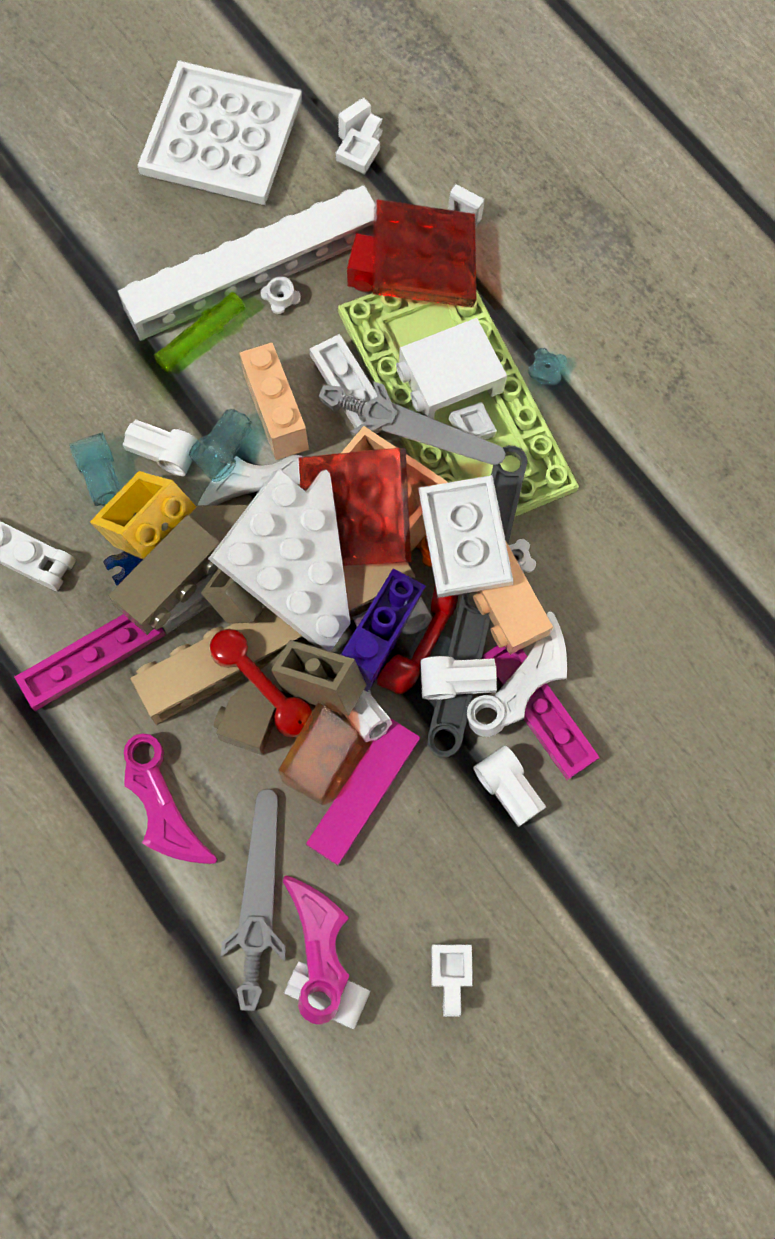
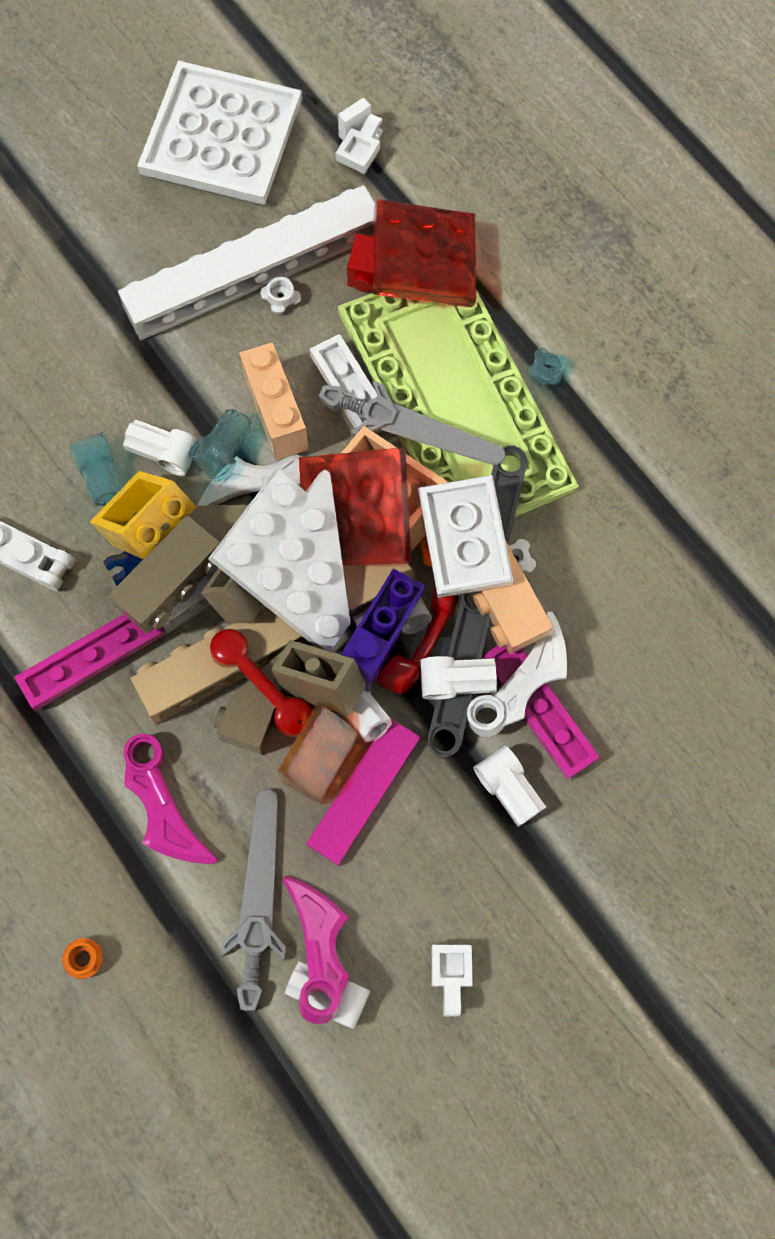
clear neon green pin [153,291,246,372] -> none
white panel [396,318,507,419] -> none
white tile [448,184,485,227] -> none
white tile [448,402,497,440] -> none
none -> orange plate [62,938,103,979]

